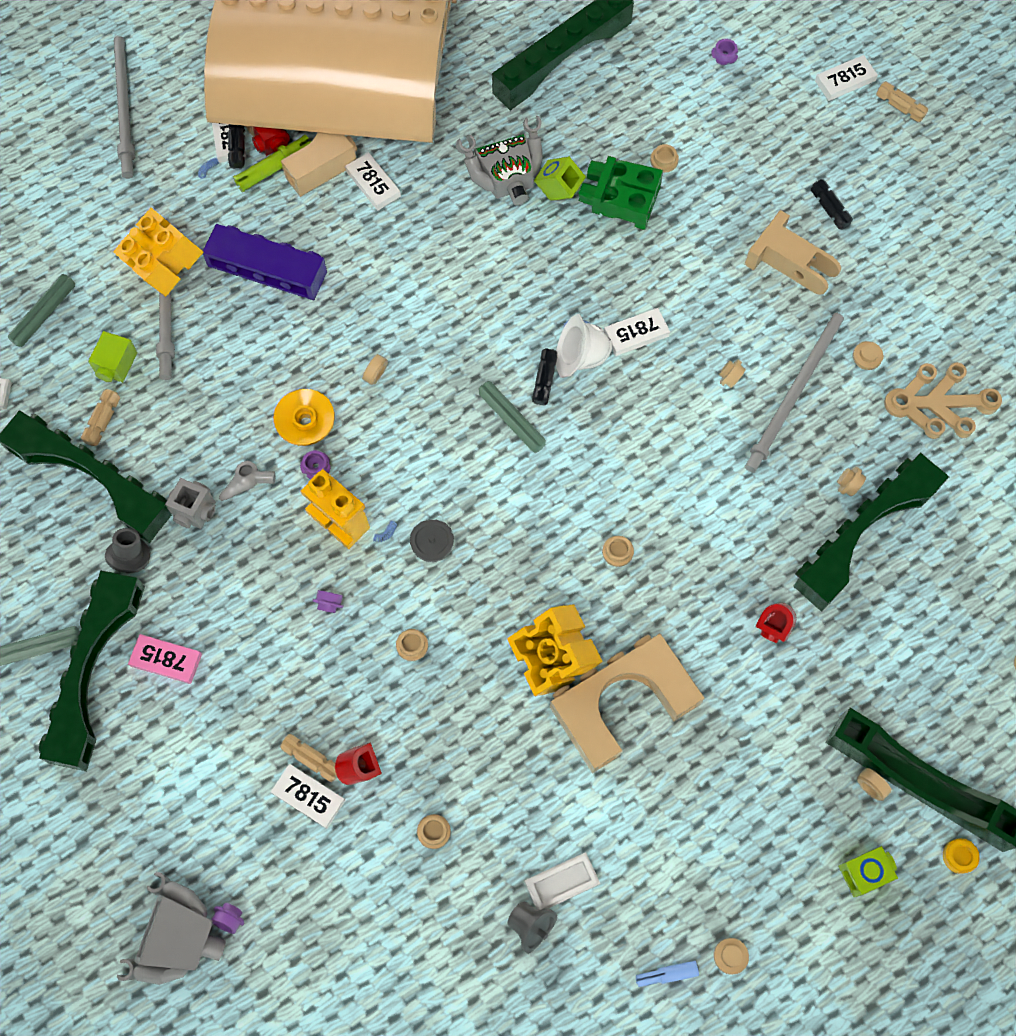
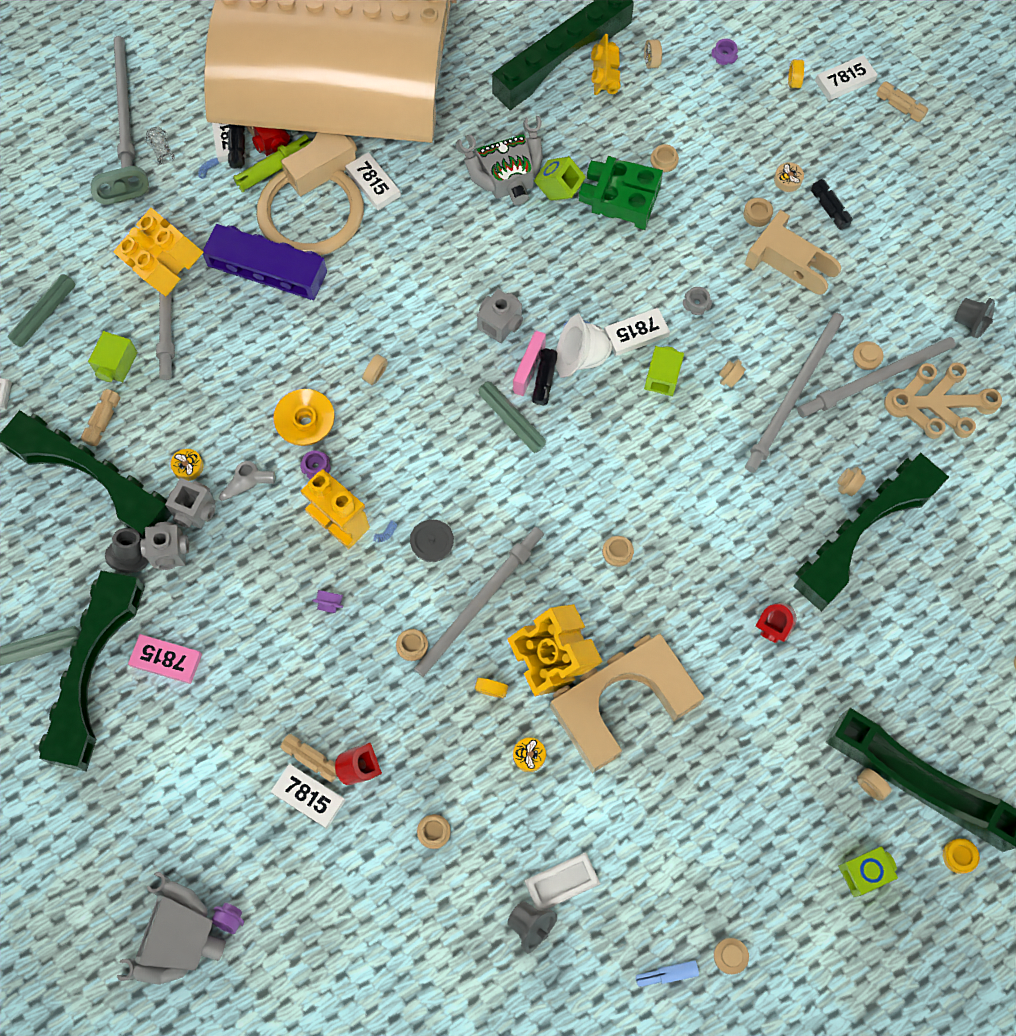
none -> sand green plate [91,166,149,205]
none -> light grey brick [140,522,189,570]
none -> clear pin [146,127,175,165]
none -> yellow tile [170,449,203,481]
none -> tan wedge [256,170,364,256]
none -> light grey bar [414,527,544,677]
none -> yellow tile [474,677,509,699]
none -> light grey brick [477,289,523,344]
none -> bright pink tile [513,330,546,396]
none -> tile [513,738,546,772]
none -> yellow hinge [591,34,621,95]
none -> tan tile [644,39,662,69]
none -> lime brick [644,346,684,397]
none -> light grey plate [683,287,712,315]
none -> tan tile [743,198,773,227]
none -> tan tile [774,162,804,192]
none -> yellow tile [788,59,804,88]
none -> light grey bar [797,337,956,418]
none -> dark grey piece [955,298,995,338]

